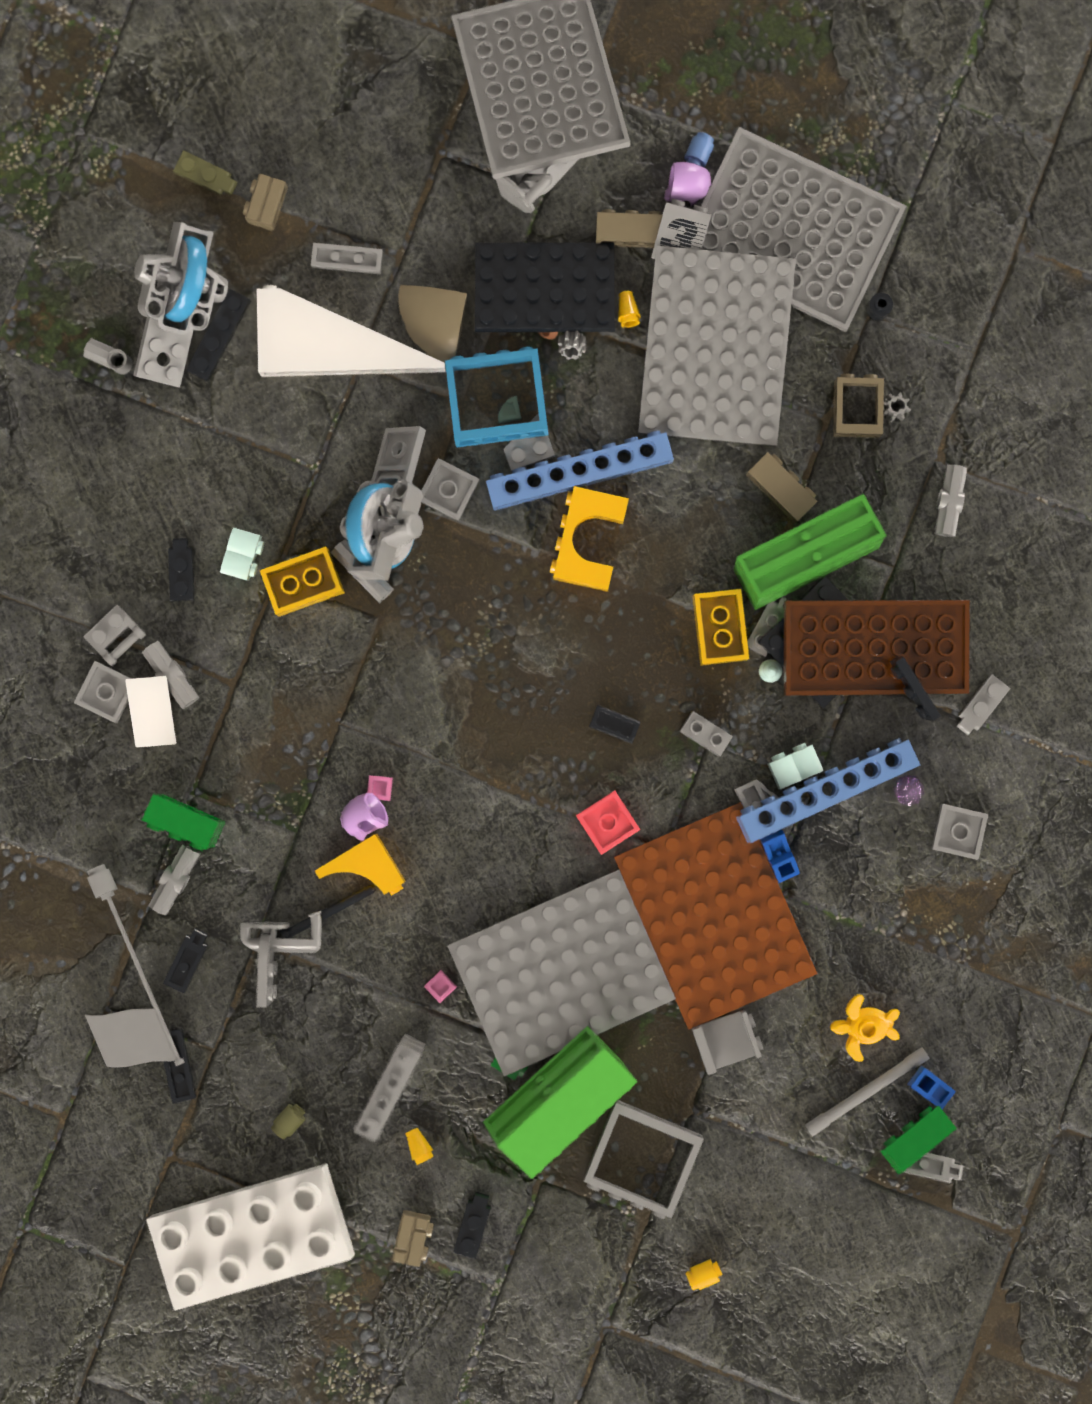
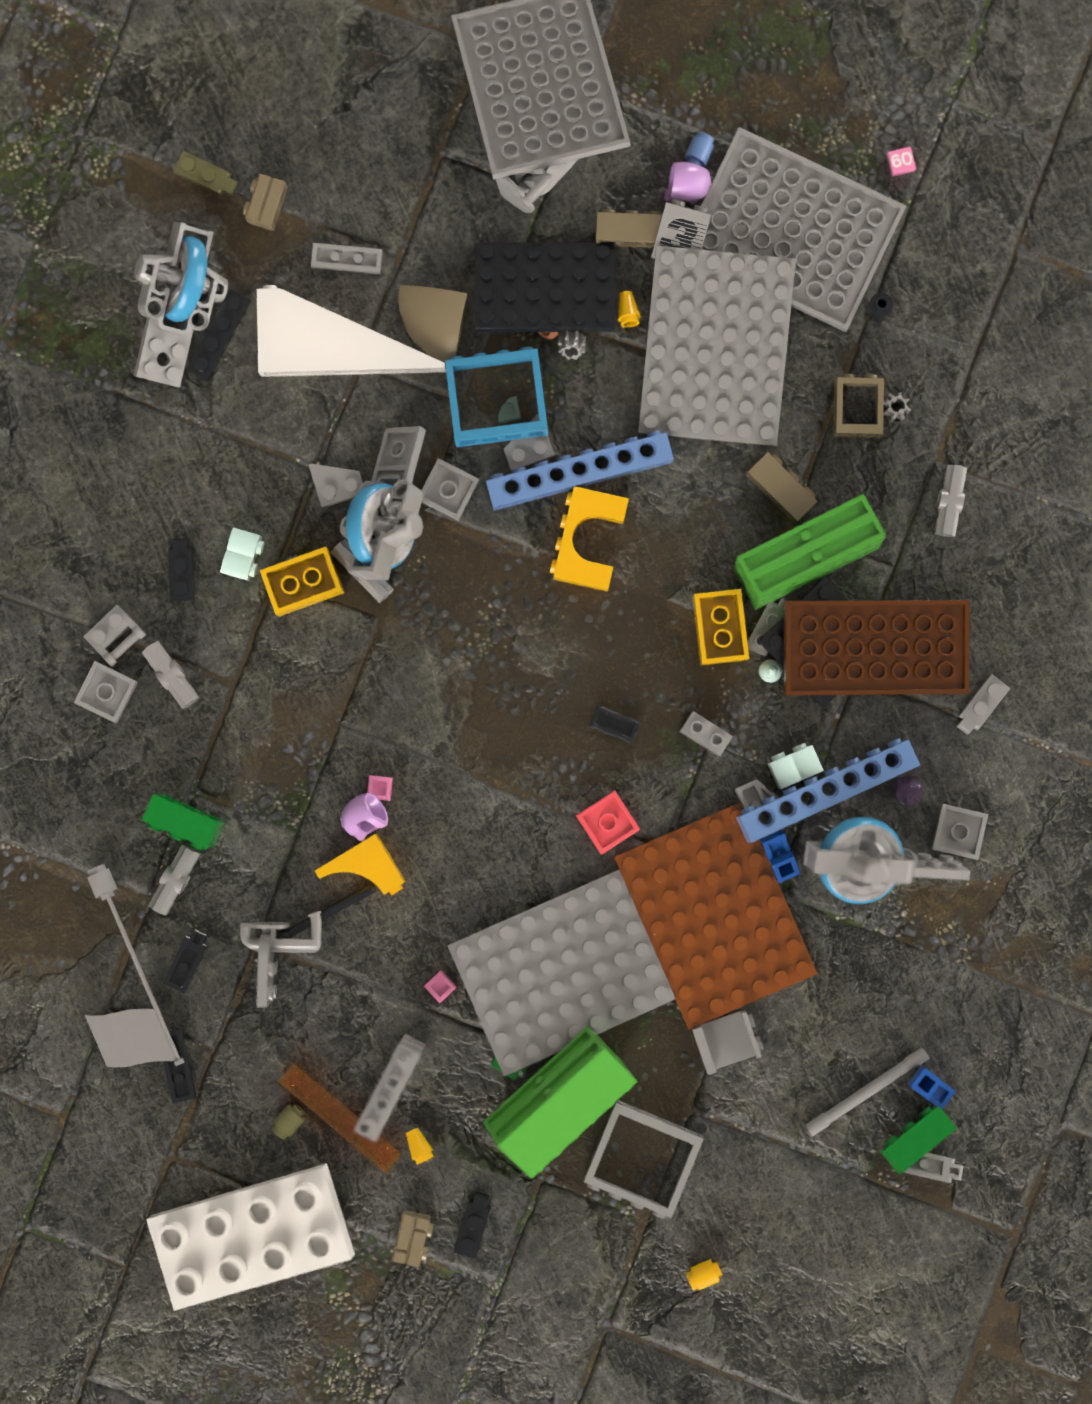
light grey piece [83,338,133,374] -> none
white sticker [126,676,176,747] -> none
yellow animal [830,994,900,1062] -> none
black plate [889,656,941,721] -> none
none -> clear orange plate [278,1062,402,1173]
none -> light grey wing [309,464,363,508]
none -> piece [803,817,970,904]
none -> bright pink tile [887,147,916,176]

